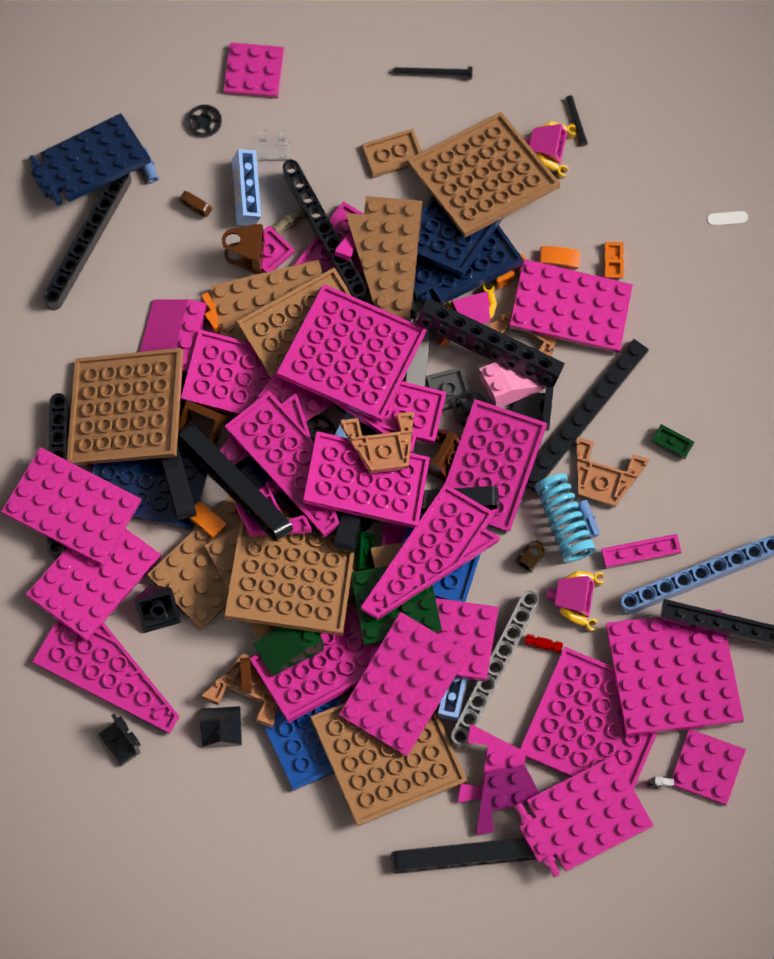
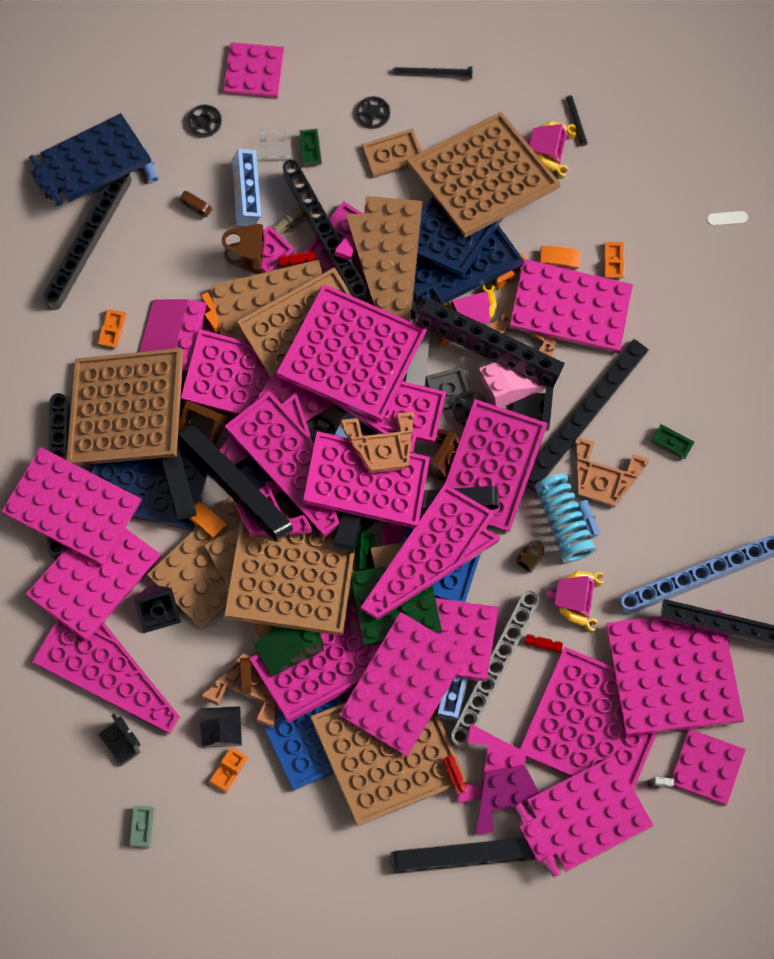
dark pink plate [601,534,682,569] -> none
none -> orange slope [98,309,127,348]
none -> sand green plate [130,806,154,848]
none -> orange slope [209,747,248,794]
none -> red axle [278,251,315,267]
none -> dark green plate [299,128,322,167]
none -> black wheel [356,96,390,129]
none -> red axle [443,756,467,794]

